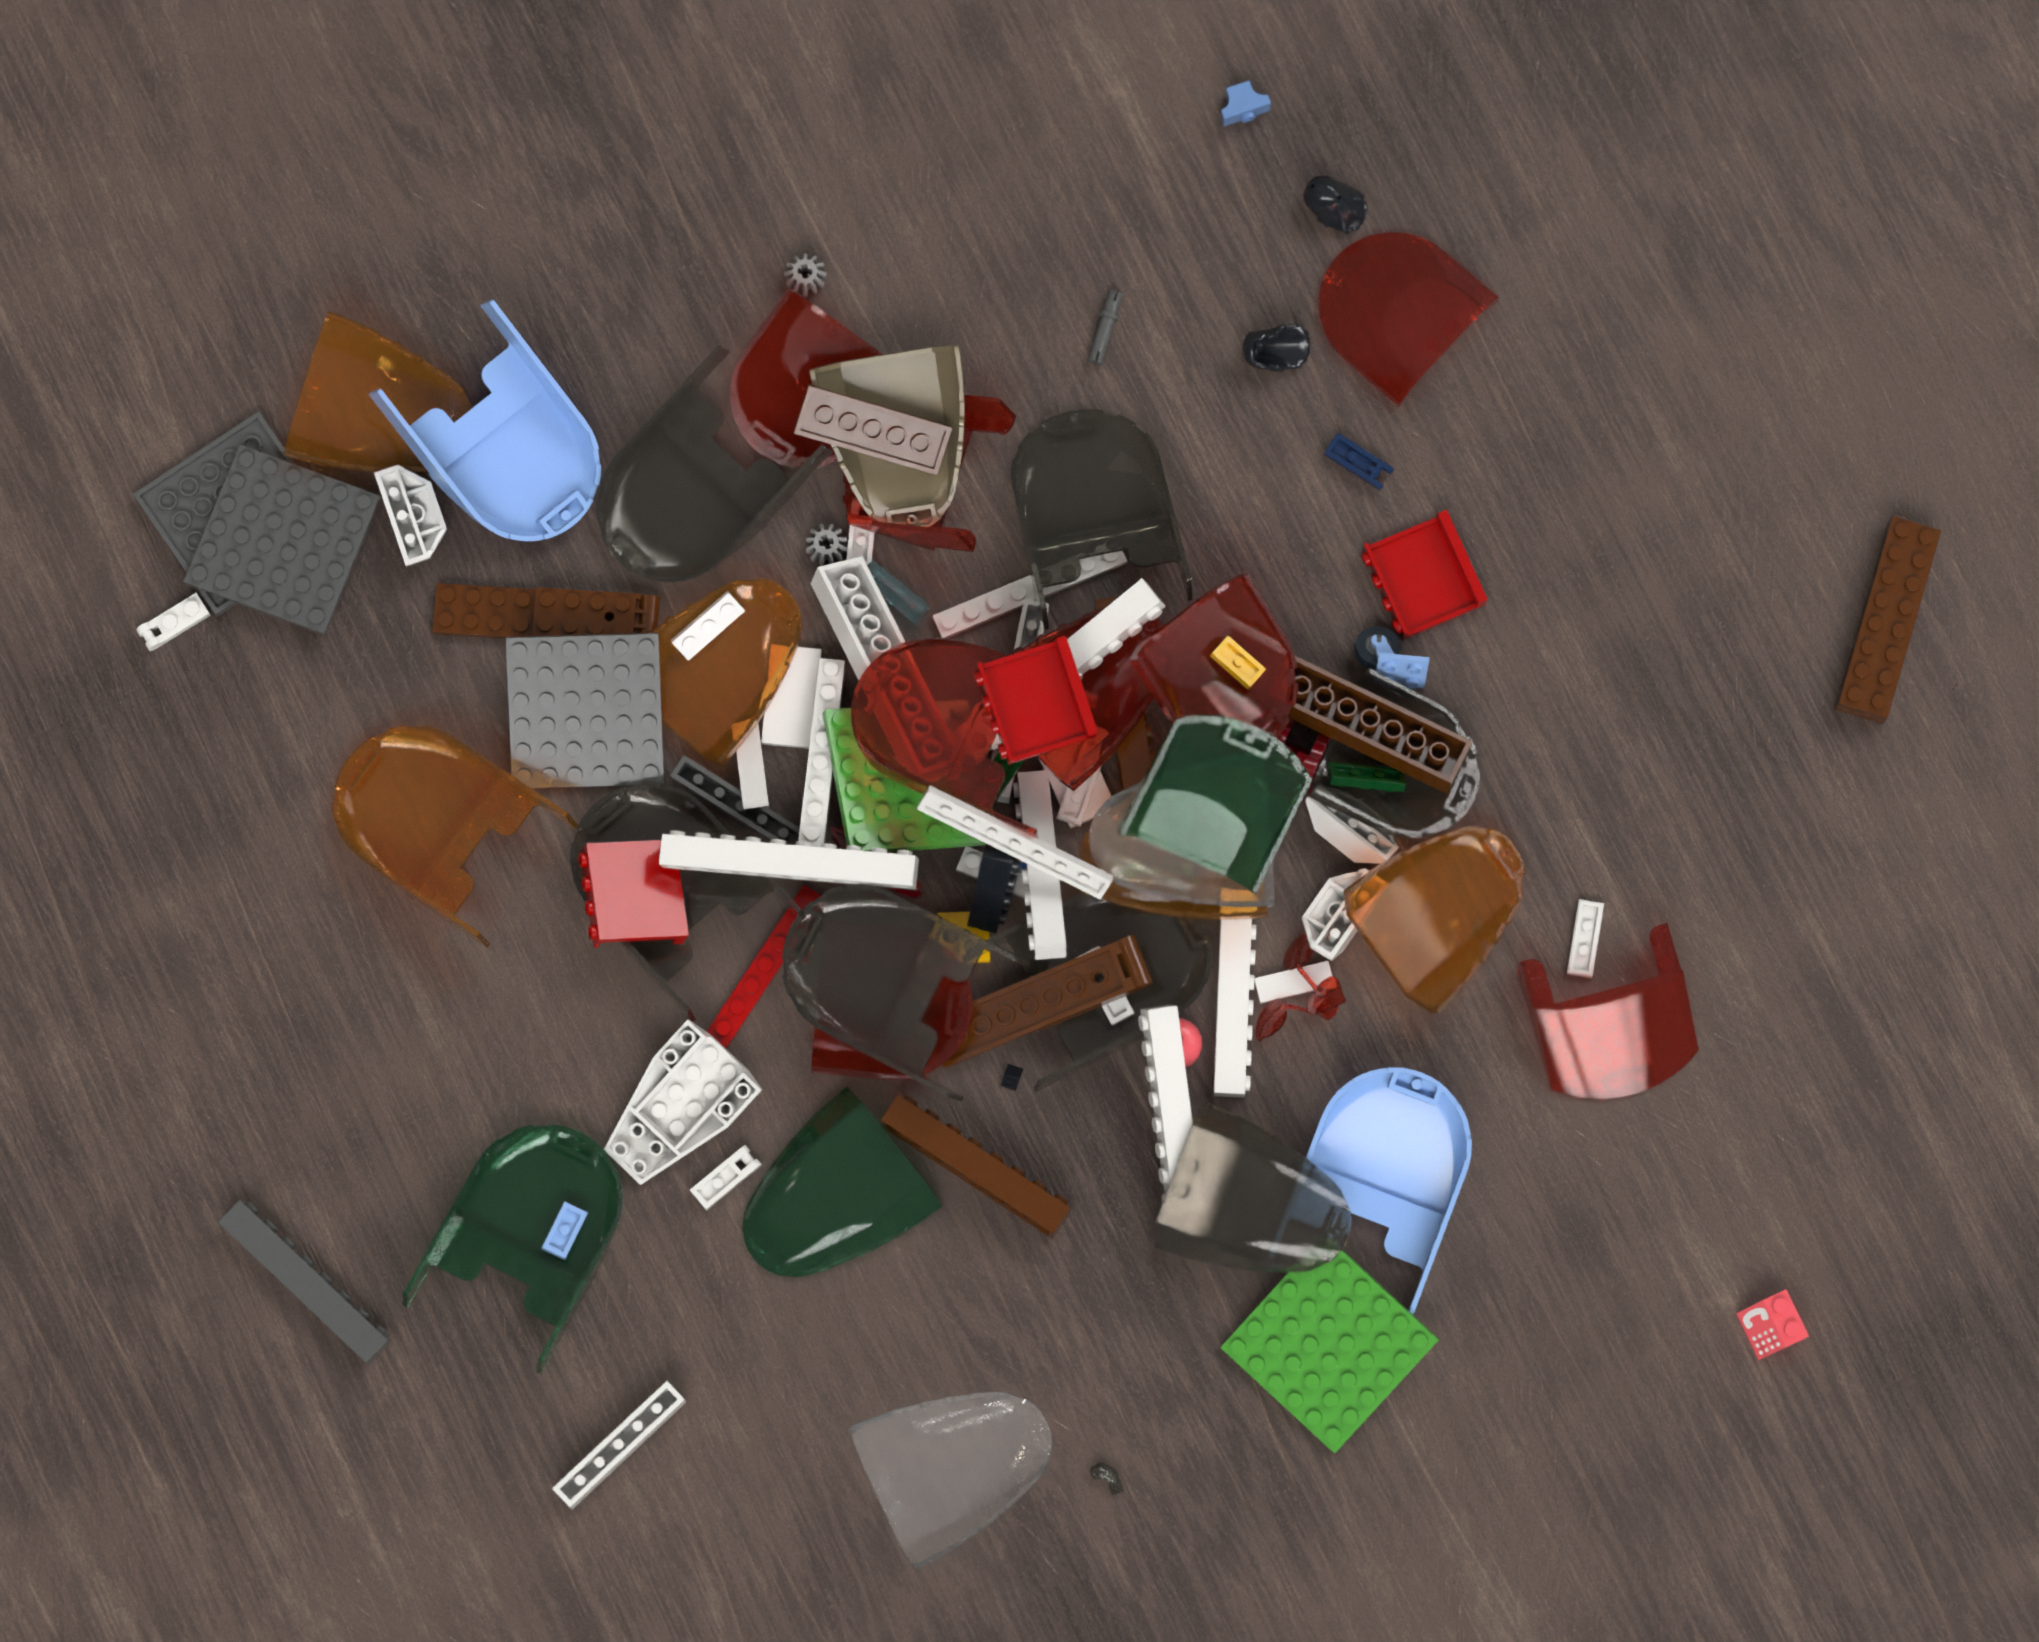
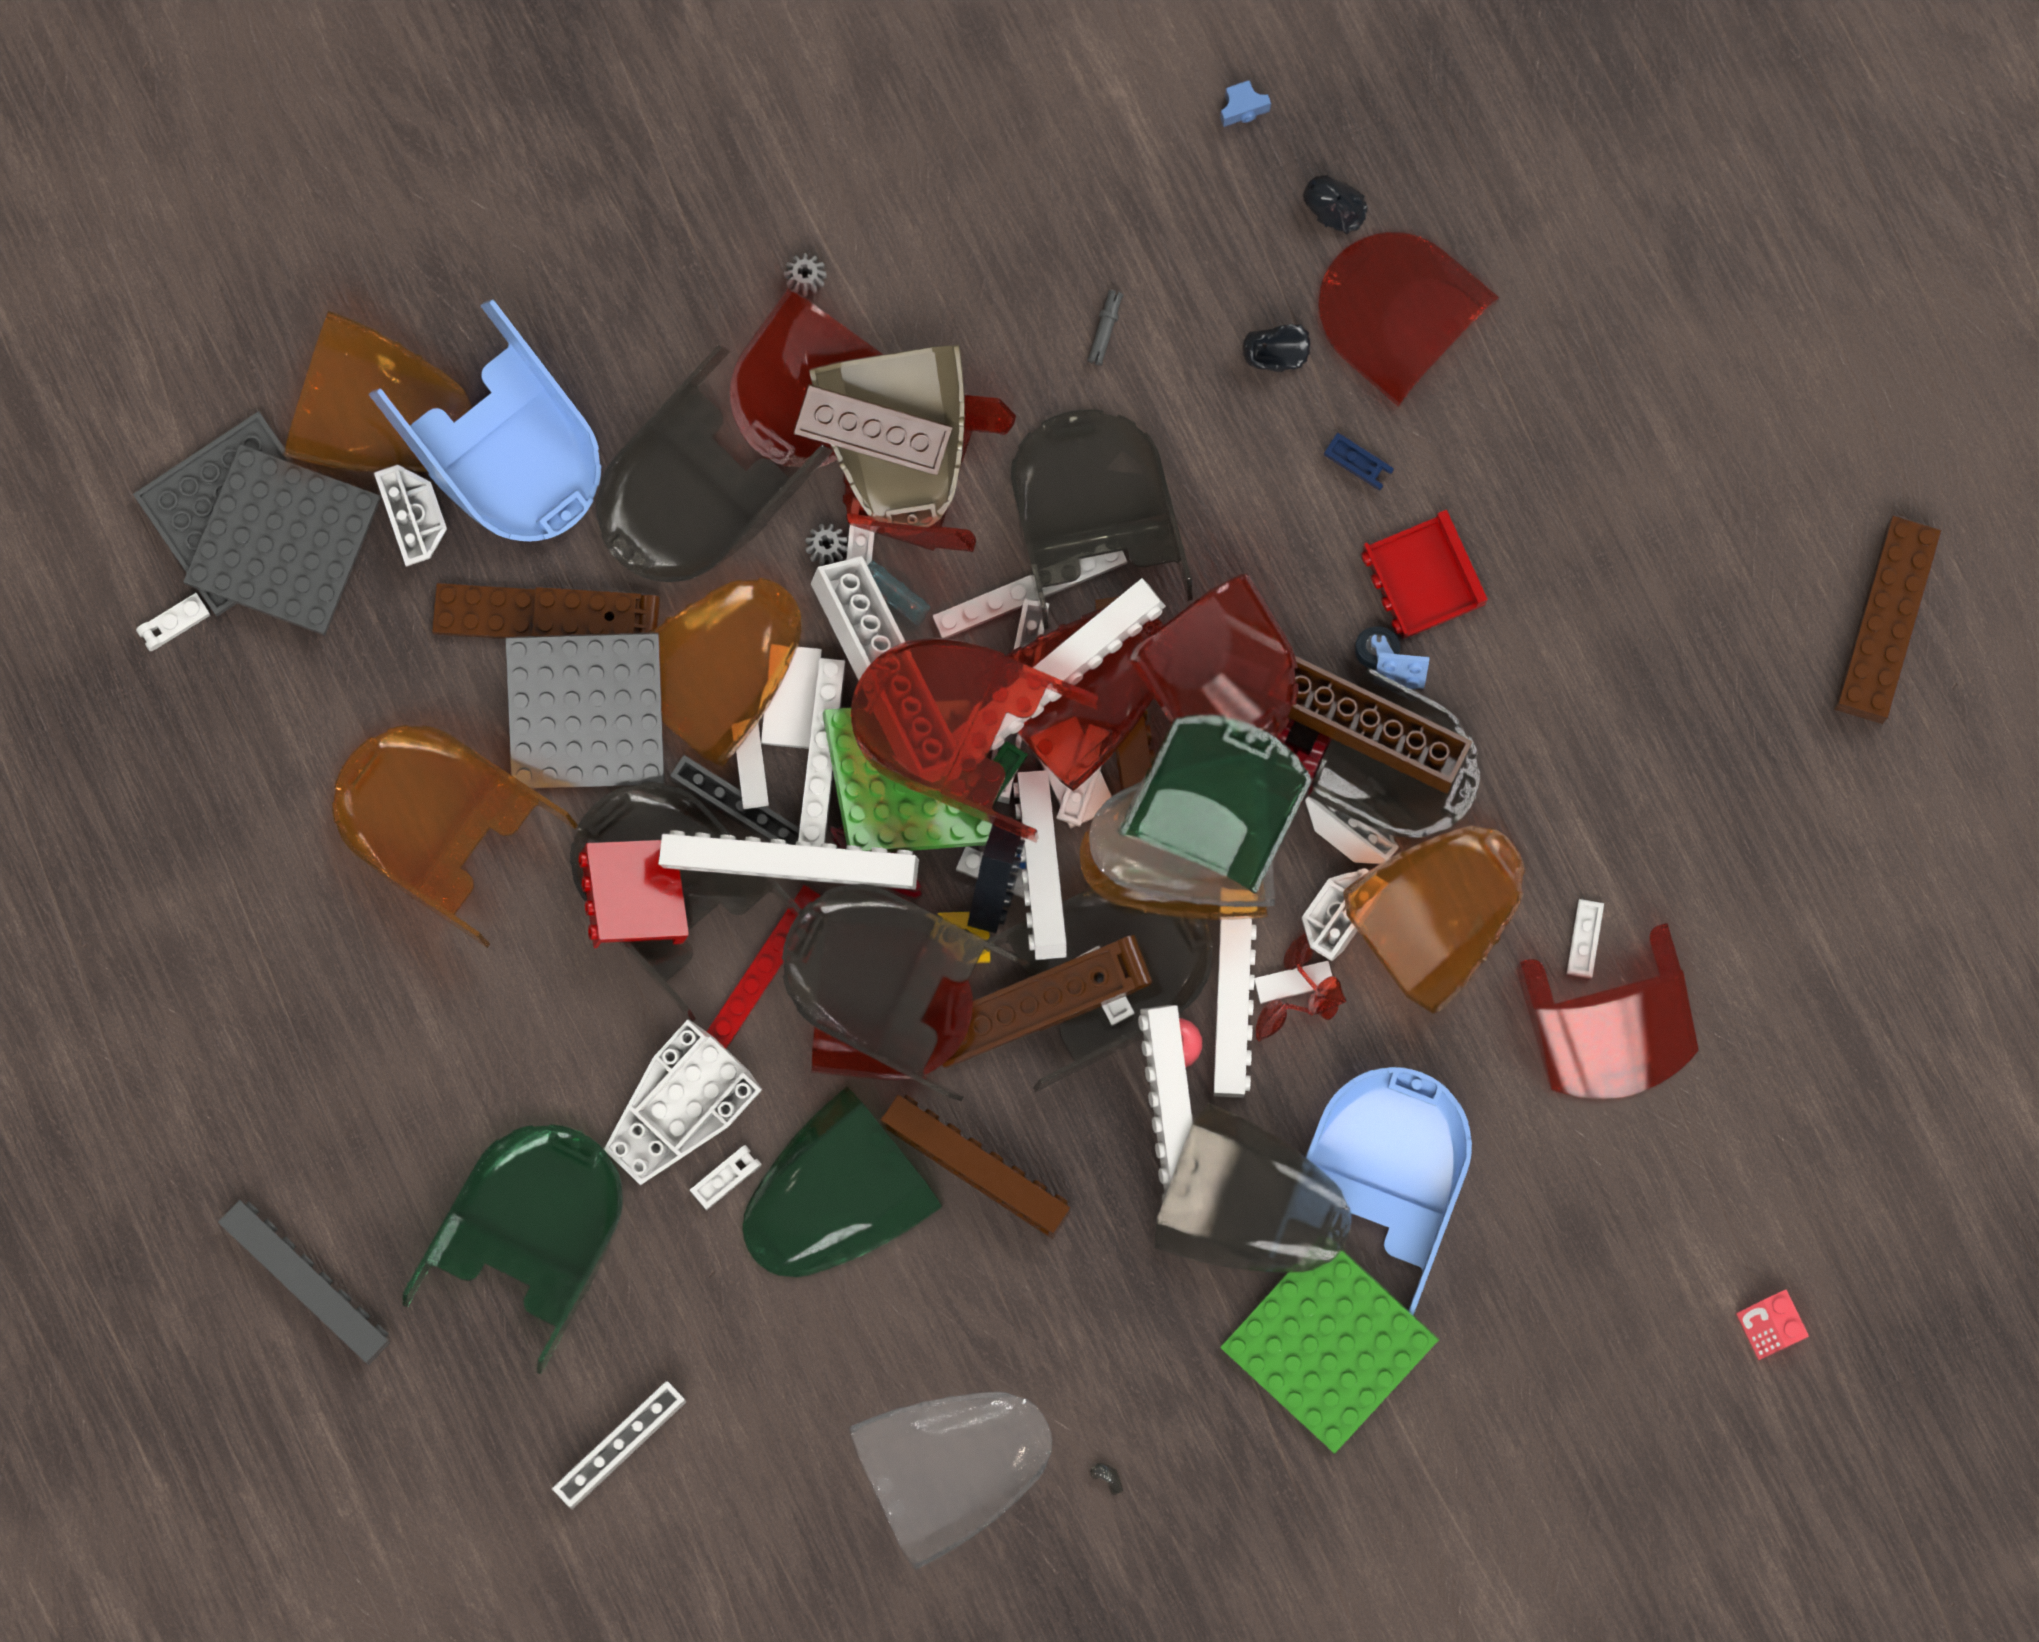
light blue plate [542,1202,588,1260] -> none
white plate [671,591,745,661] -> none
white plate [917,786,1113,899] -> none
red panel [973,635,1098,765] -> none
black piece [1001,1064,1023,1091] -> none
yellow plate [1210,636,1266,689] -> none
dark green plate [1327,762,1406,792] -> none

